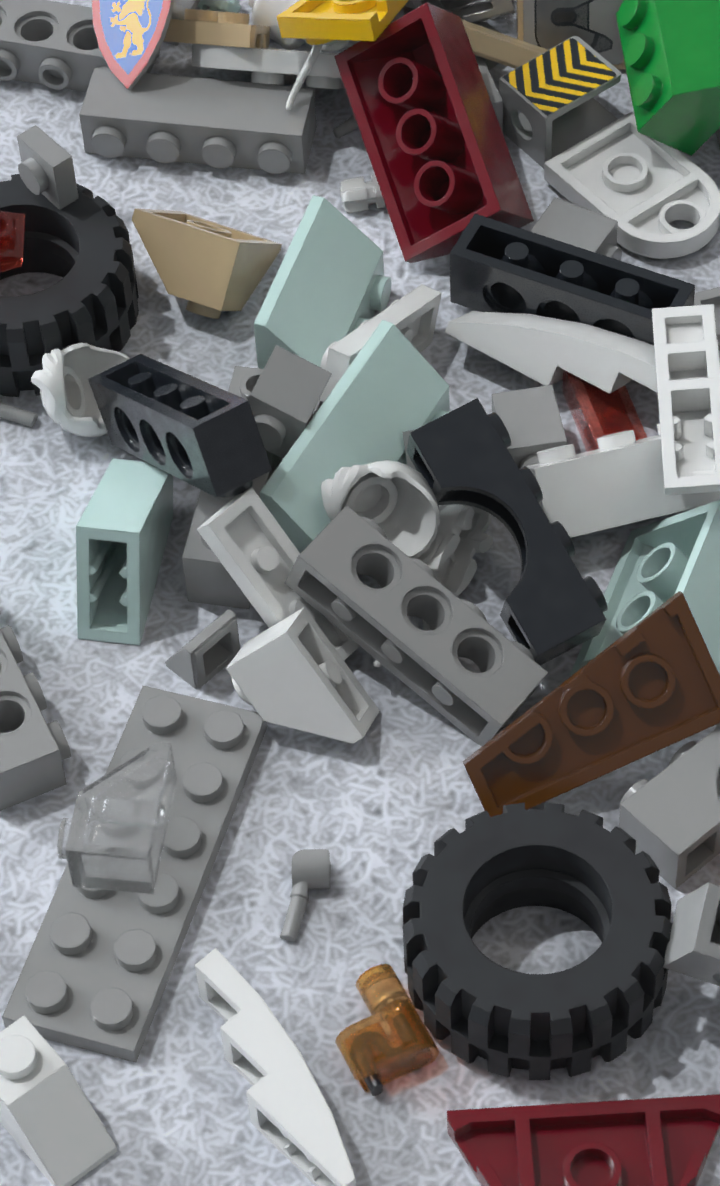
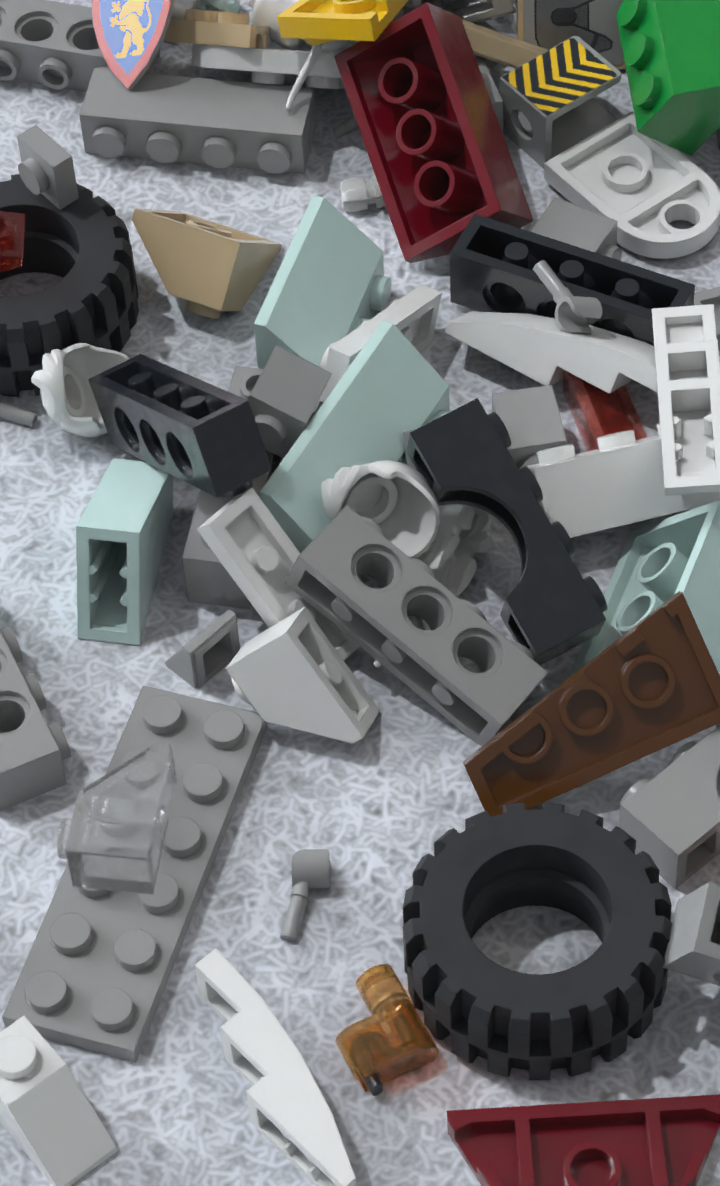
none -> light grey hand [533,260,603,334]

